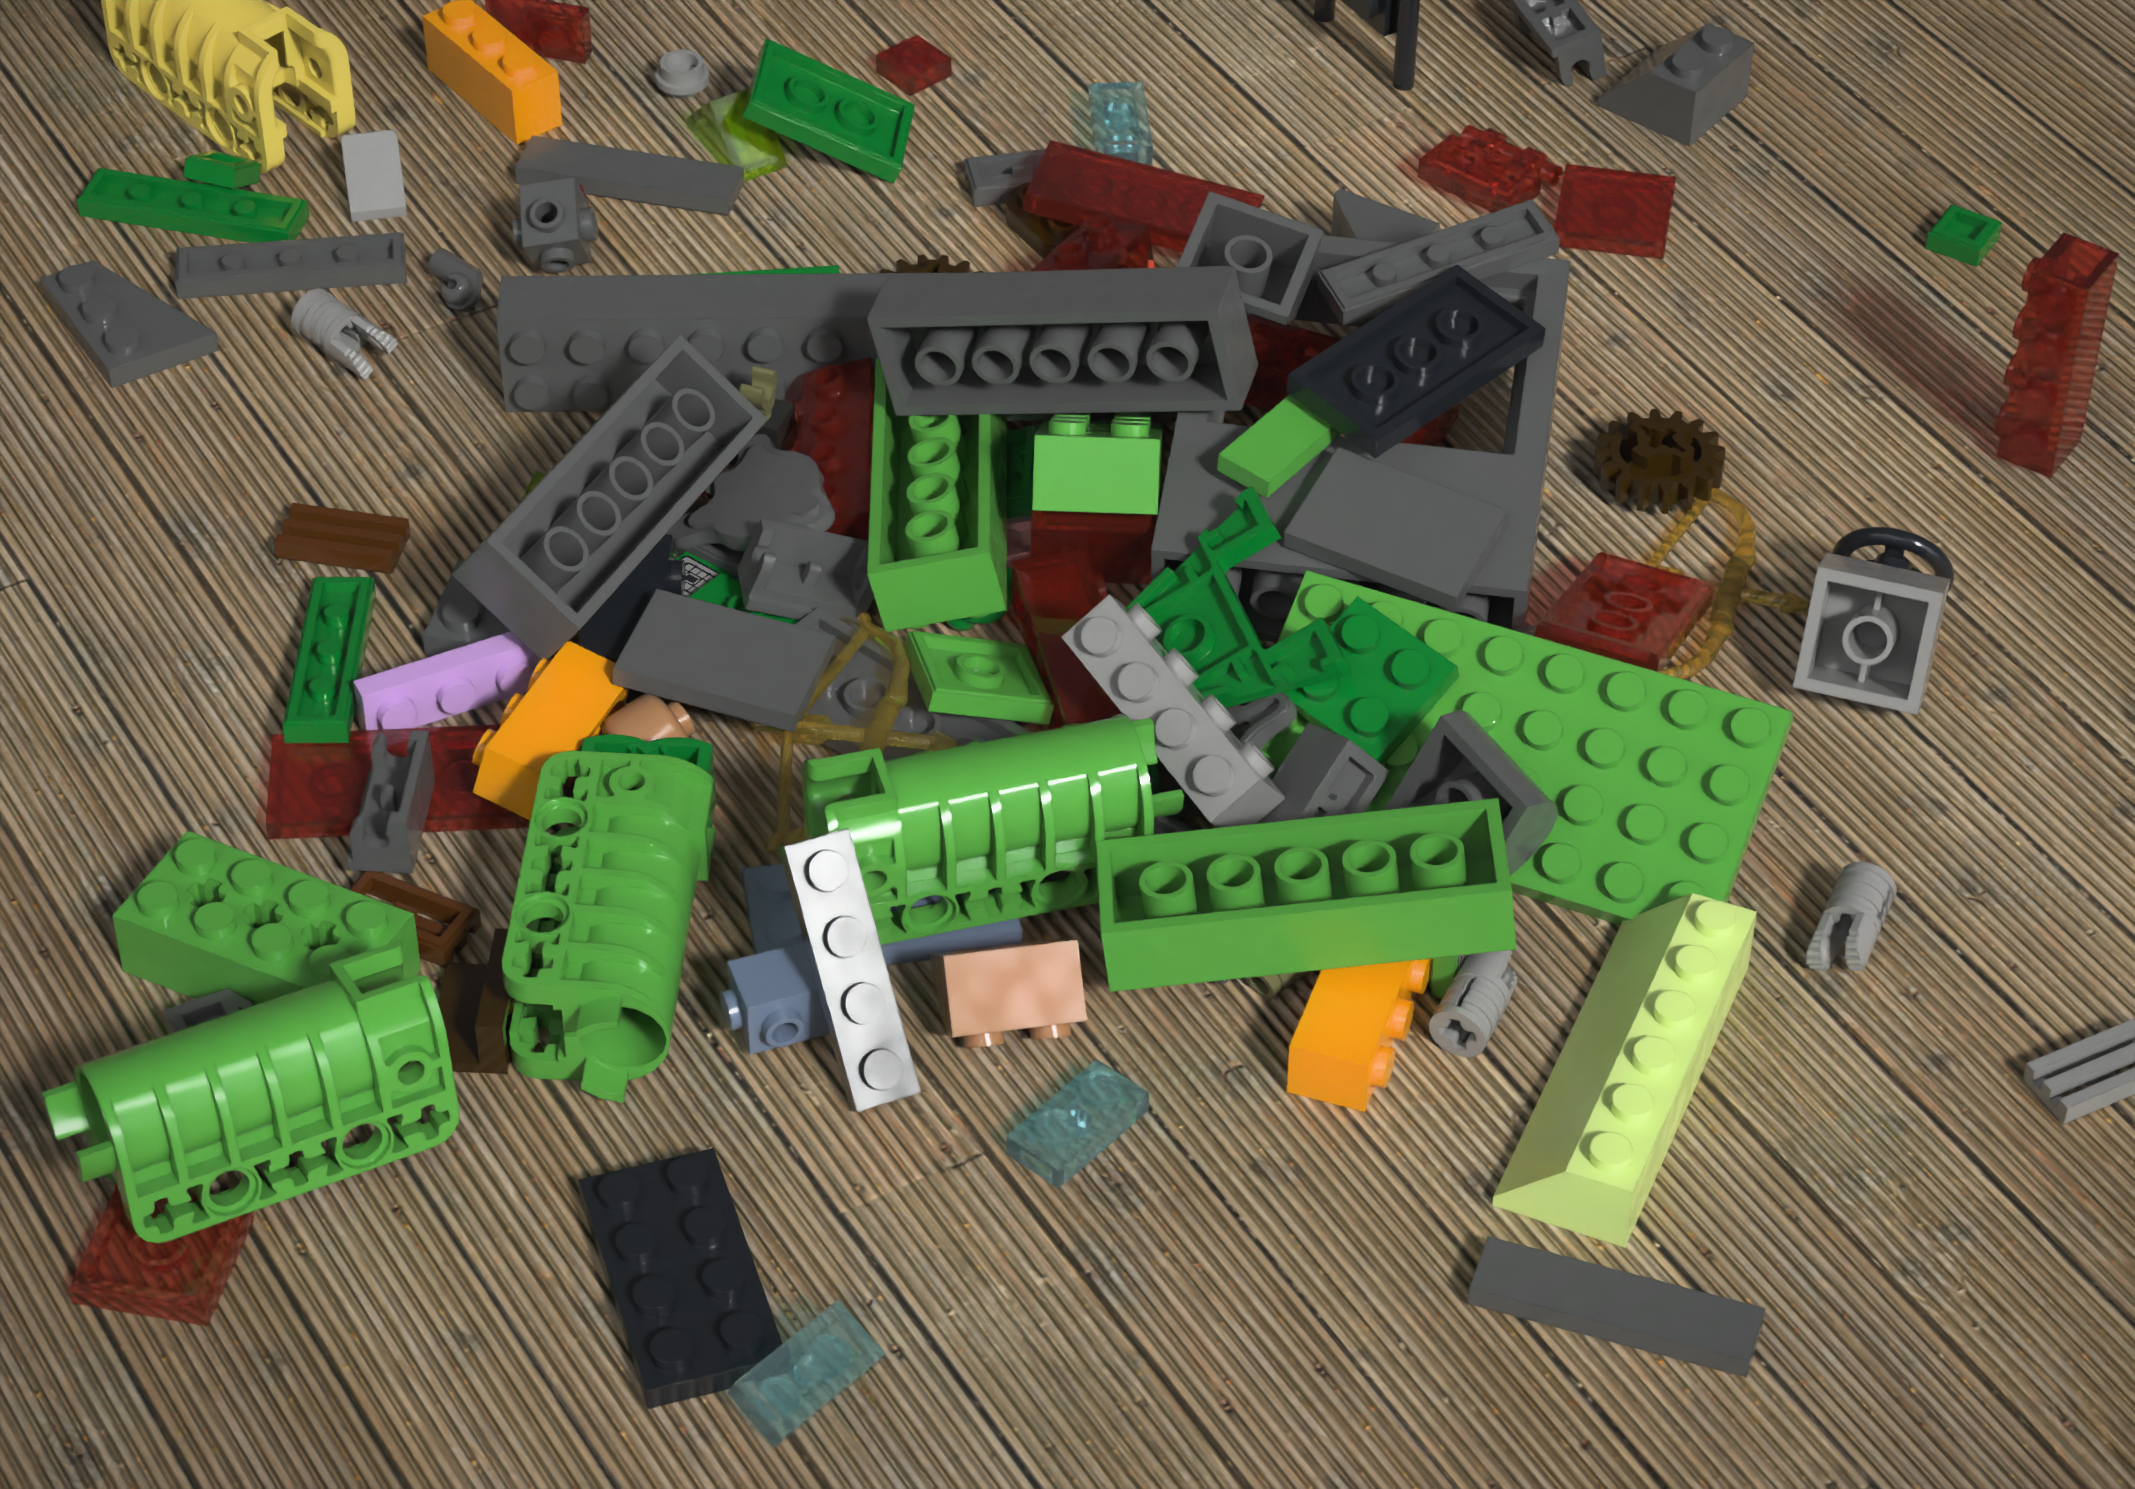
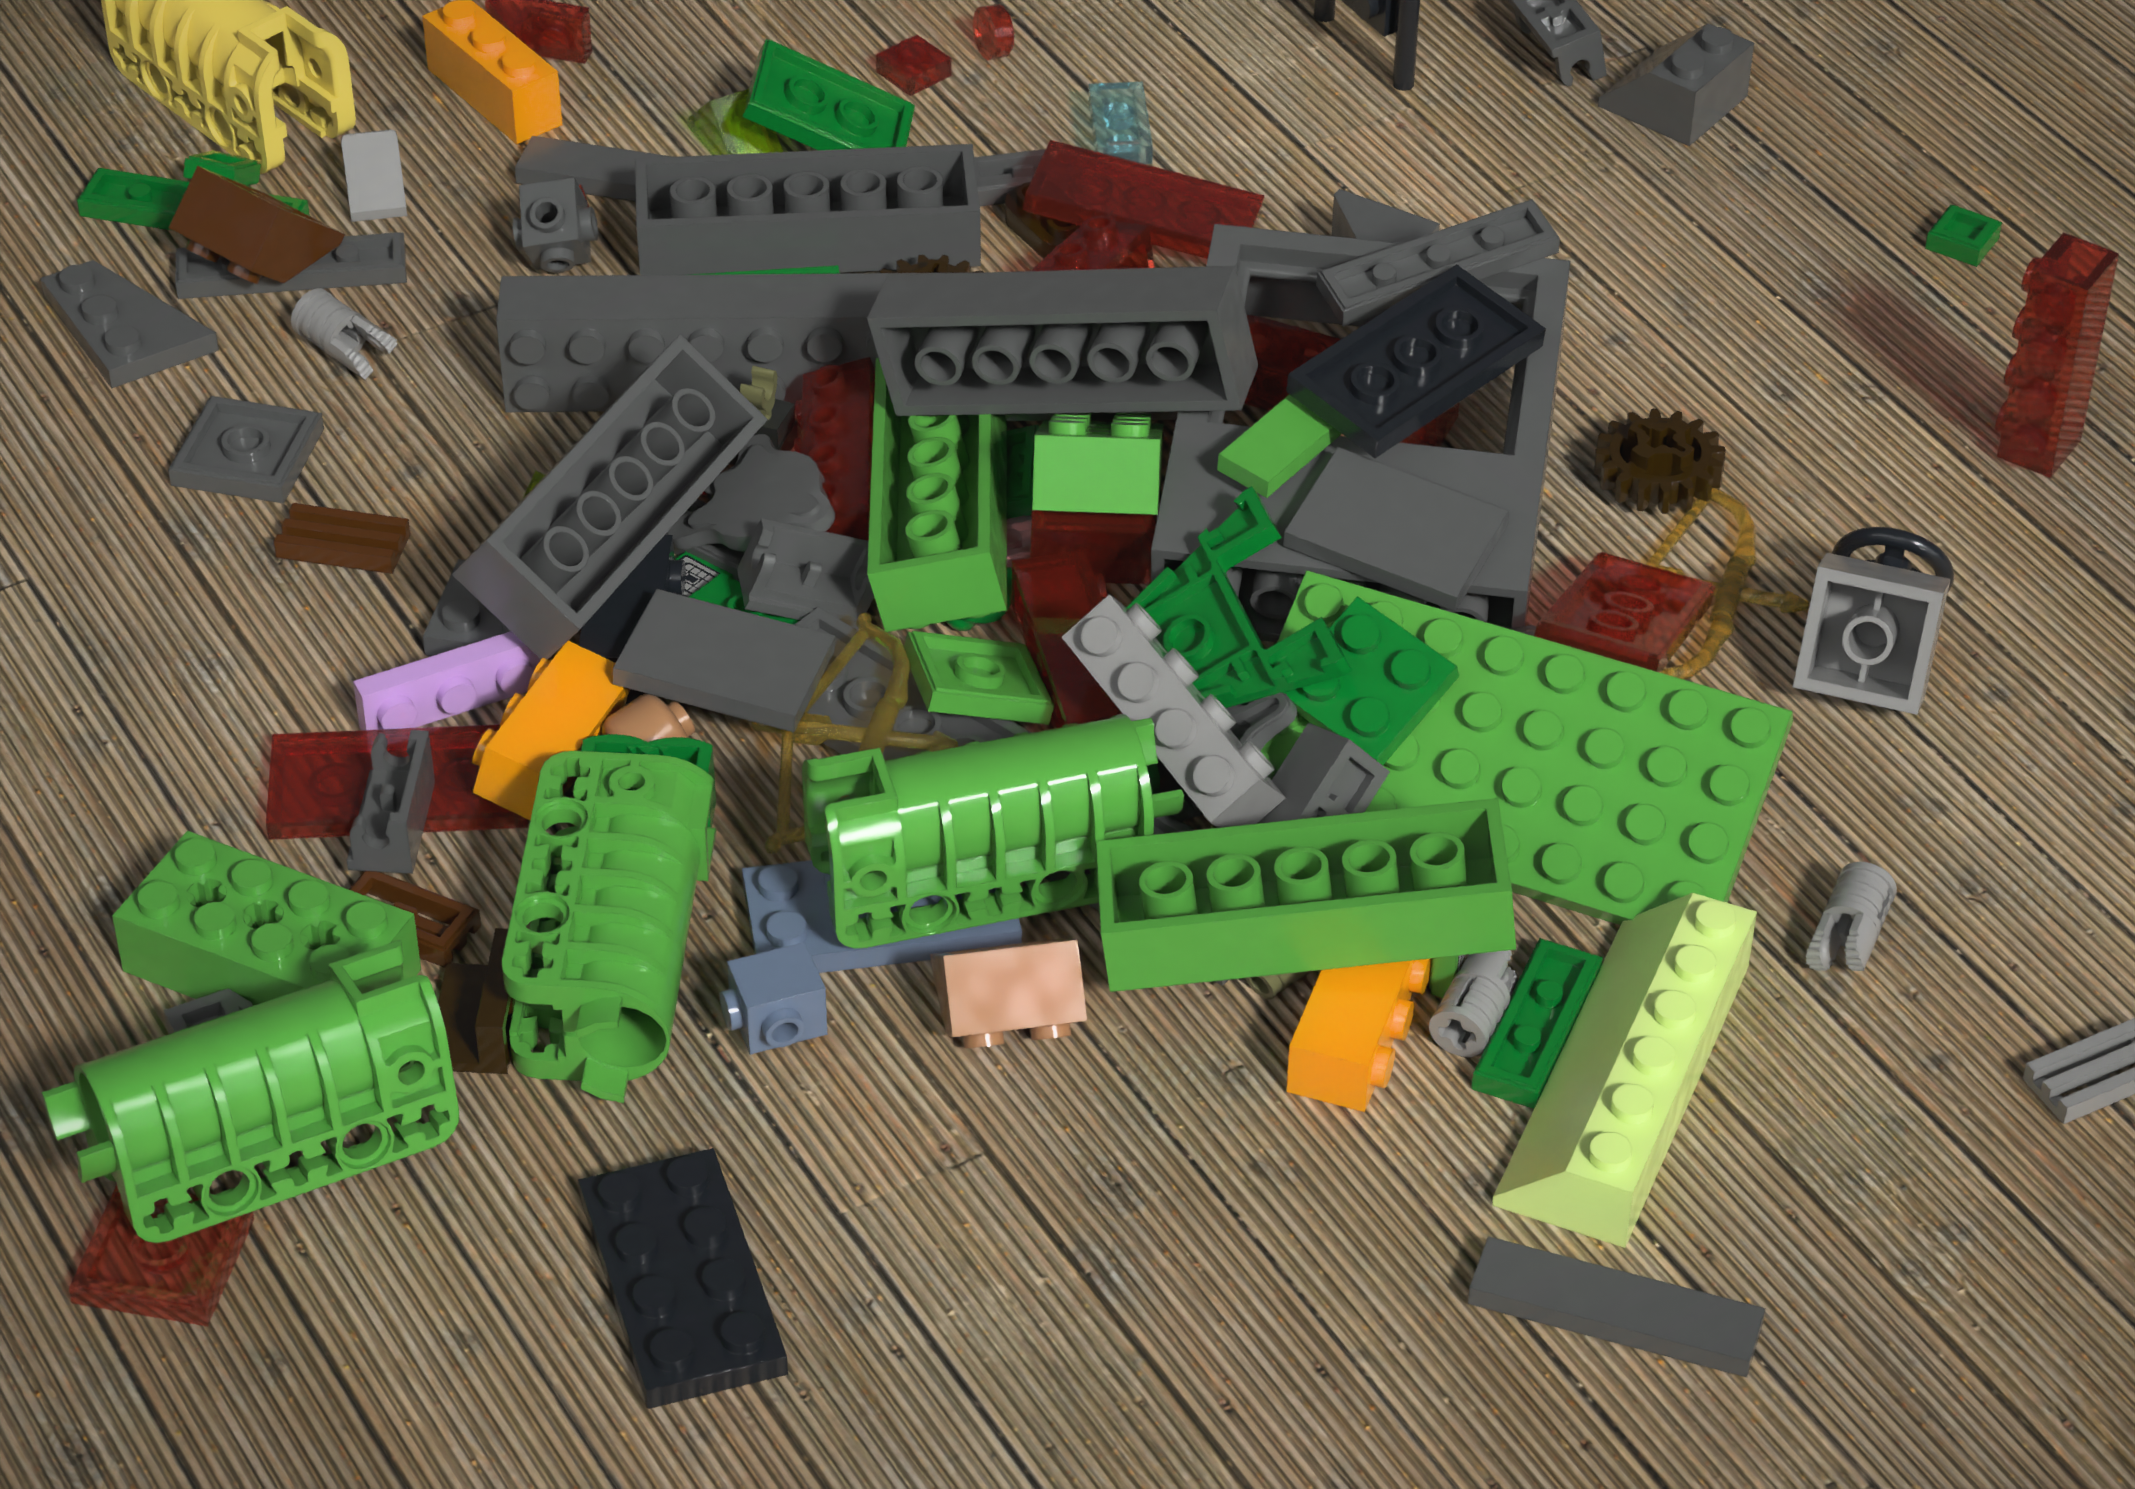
green tile [283,577,376,743] -> none
dark grey arm [428,248,484,311] -> none
light grey plate [655,49,710,98] -> none
clear light blue plate [727,1300,886,1448] -> none
plate [778,828,921,1112] -> none
clear light blue plate [1006,1059,1149,1189] -> none
dark grey slope [1177,191,1324,325] -> none
dark grey brick [1386,711,1558,876] -> none
clear red plate [1418,125,1563,213] -> none
clear red tile [1554,164,1676,259] -> none
none -> dark grey tile [168,396,324,503]
none -> reddish brown slope [169,166,345,284]
none -> dark grey brick [635,144,981,275]
none -> clear red tile [973,4,1014,60]
none -> green tile [1471,938,1603,1109]

